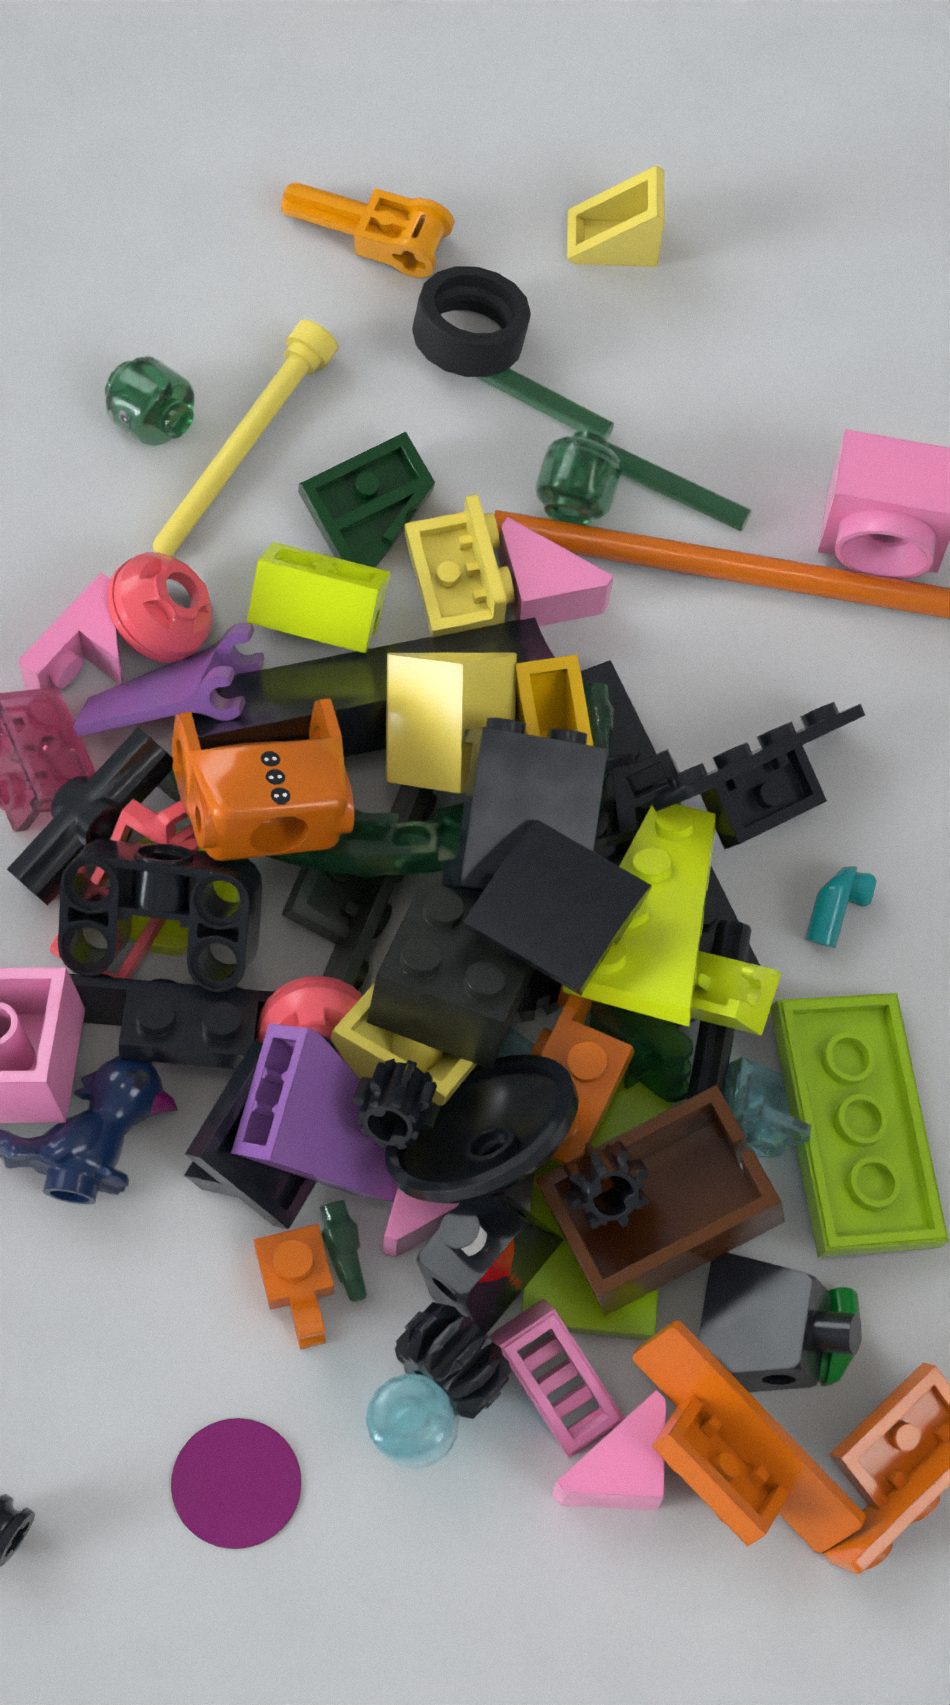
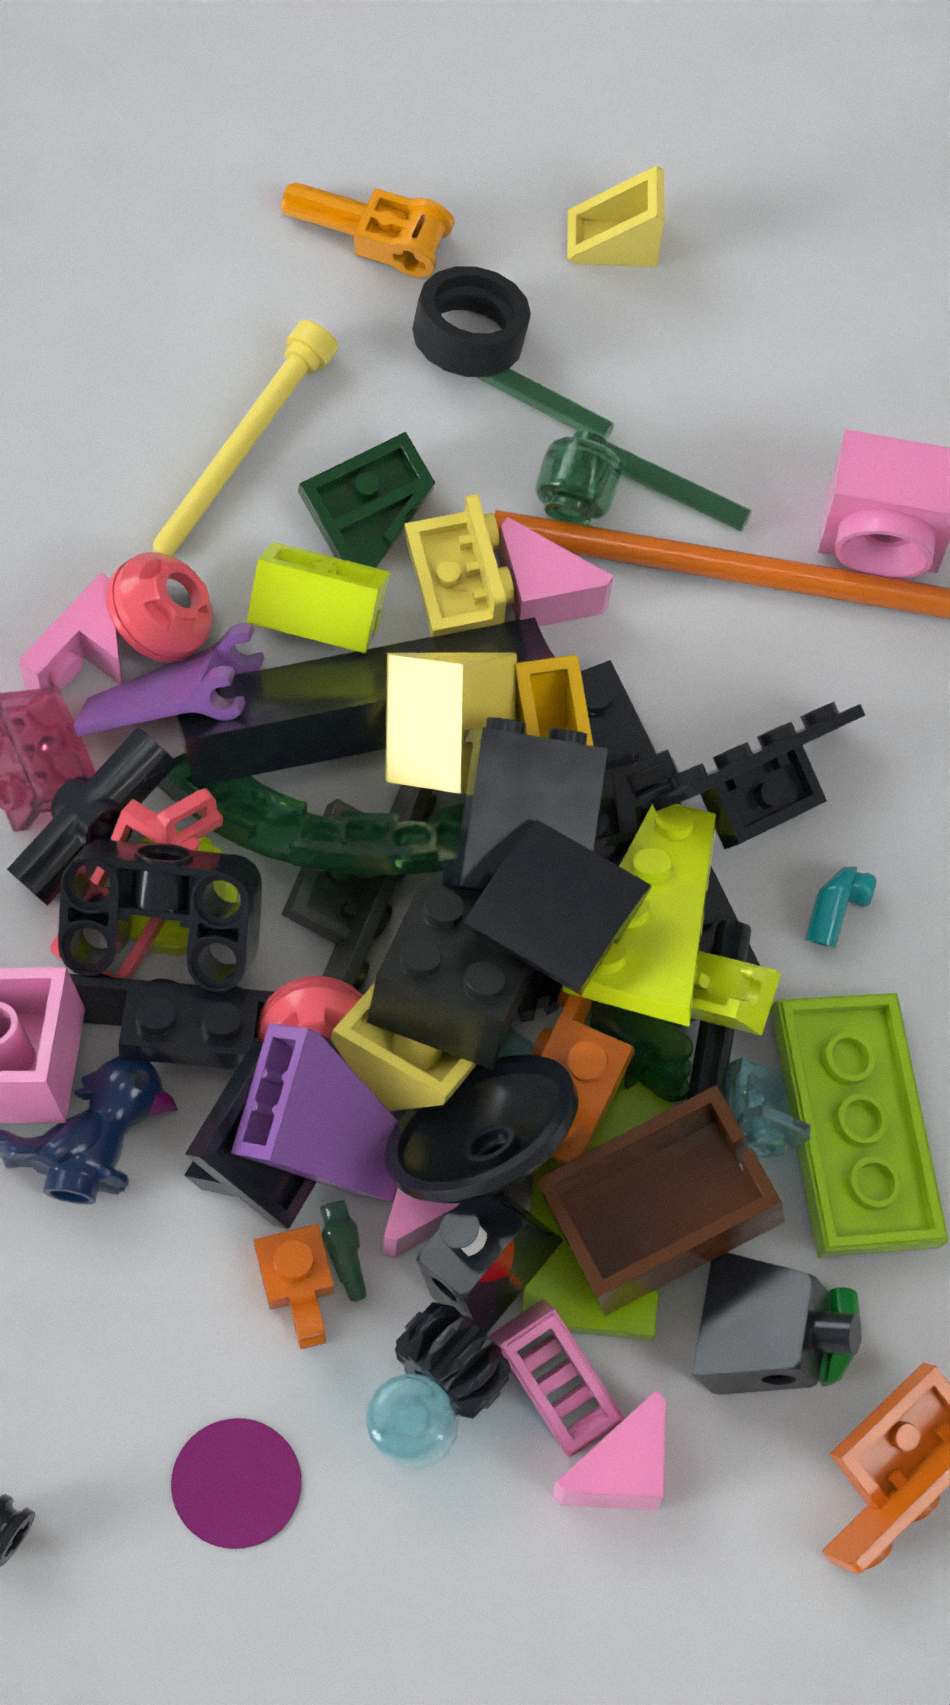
clear green head [105,356,195,447] -> none
orange piece [172,698,354,861] -> none
black gear [352,1059,440,1149] -> none
black gear [563,1140,649,1229] -> none
clear green piece [583,683,615,779] -> none
orange bracket [632,1320,866,1553] -> none

